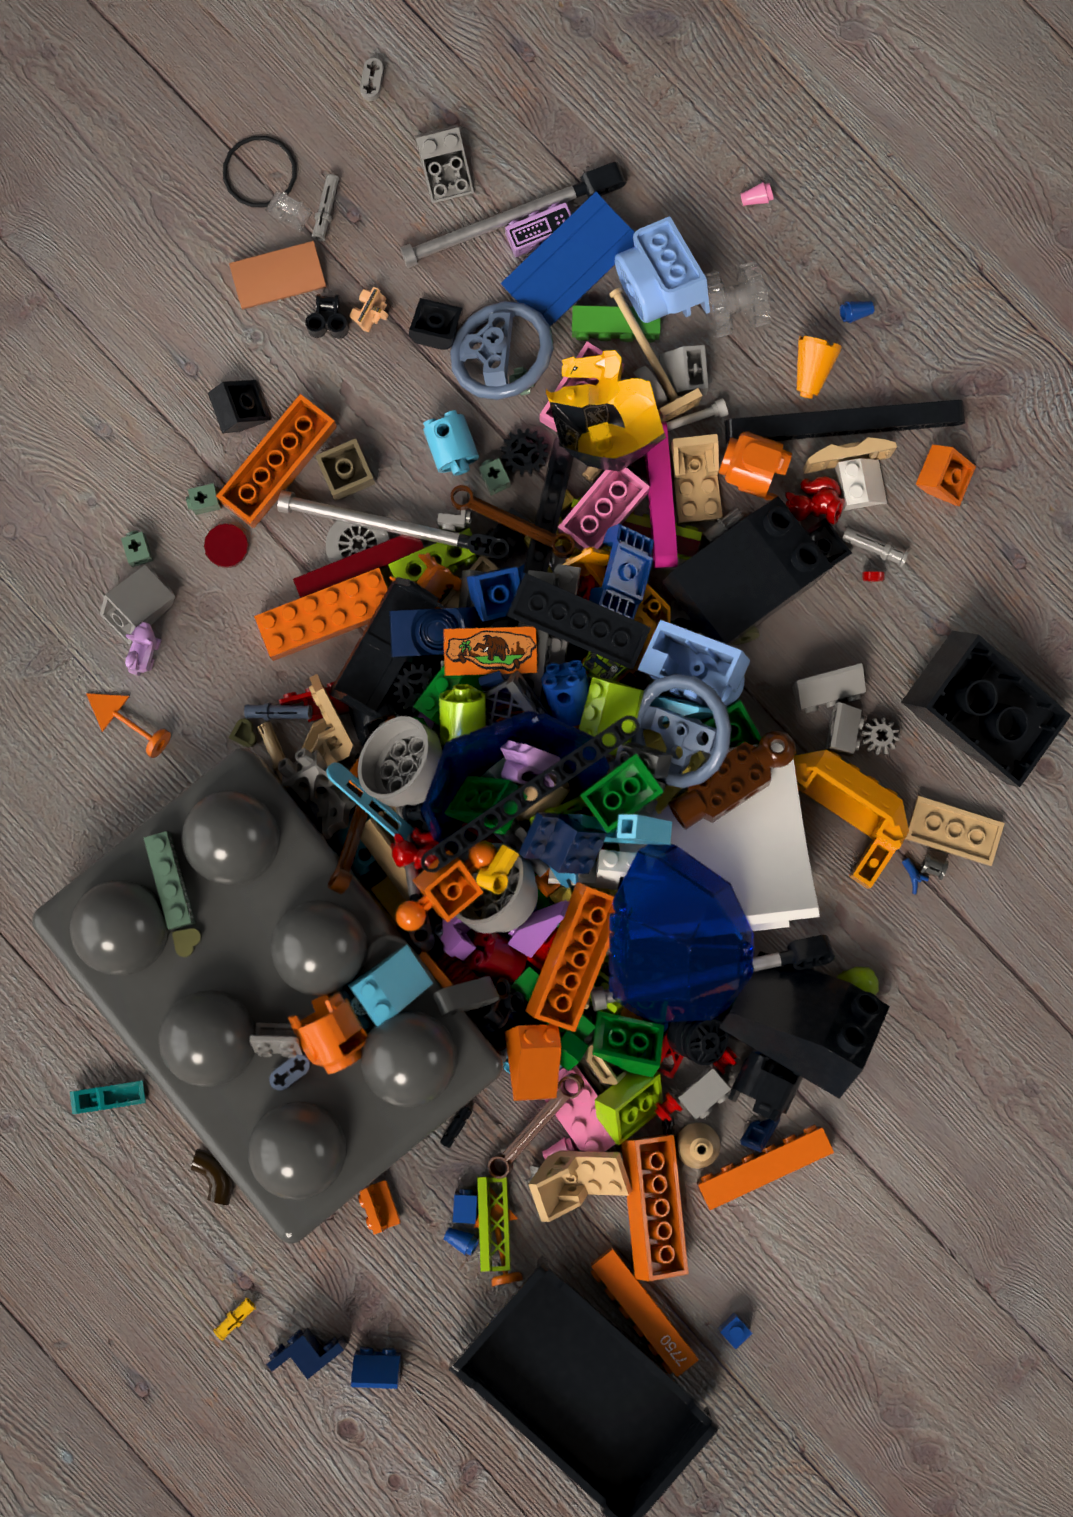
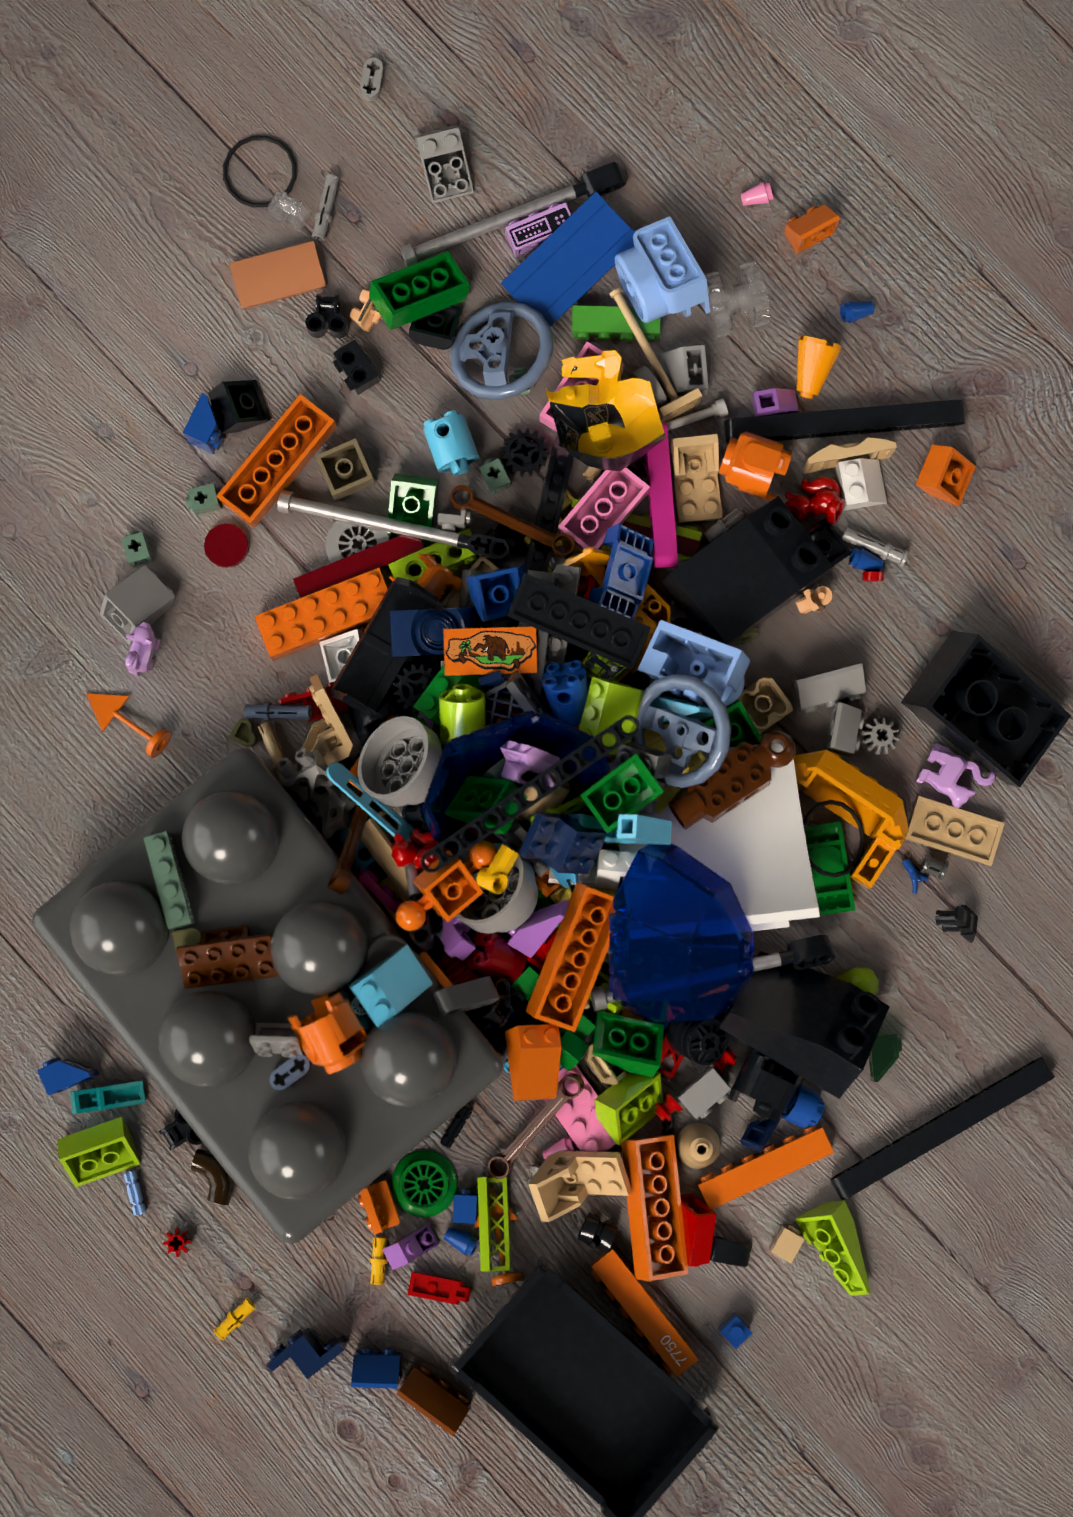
none -> blue slope [37,1057,99,1096]
none -> lime slope [57,1117,141,1187]
none -> light blue axle [124,1170,146,1216]
none -> black piece [159,1109,203,1151]
none -> red gear [163,1227,193,1257]
none -> reddish brown bracket [176,925,278,989]
none -> blue slope [183,393,223,454]
none -> white slope [319,629,364,683]
none -> black brick [333,340,380,395]
none -> dark pink hinge [357,868,404,915]
none -> green brick [369,251,470,330]
none -> yellow pin [370,1237,388,1285]
none -> medium lavender slope [382,1224,439,1270]
none -> green slope [387,473,439,548]
none -> green piece [391,1150,457,1217]
none -> dark orange slope [396,1363,471,1436]
none -> red hinge [407,1271,471,1305]
none -> black wheel [577,1212,618,1253]
none -> red slope [680,1193,716,1267]
none -> black panel [710,1236,752,1267]
none -> tan piece [737,674,794,734]
none -> medium lavender slope [751,388,799,416]
none -> tan brick [769,1225,805,1263]
none -> blue piece [780,1084,825,1128]
none -> orange slope [784,204,840,254]
none -> light nougat hips [795,586,833,614]
none -> lime wedge [796,1200,871,1296]
none -> black piece [803,800,865,878]
none -> green slope [805,821,856,916]
none -> black beam [830,1056,1055,1200]
none -> blue cone [848,548,884,572]
none -> clear green slope [869,1033,902,1082]
none -> lavender animal [916,743,996,808]
none -> black connector [935,905,978,943]

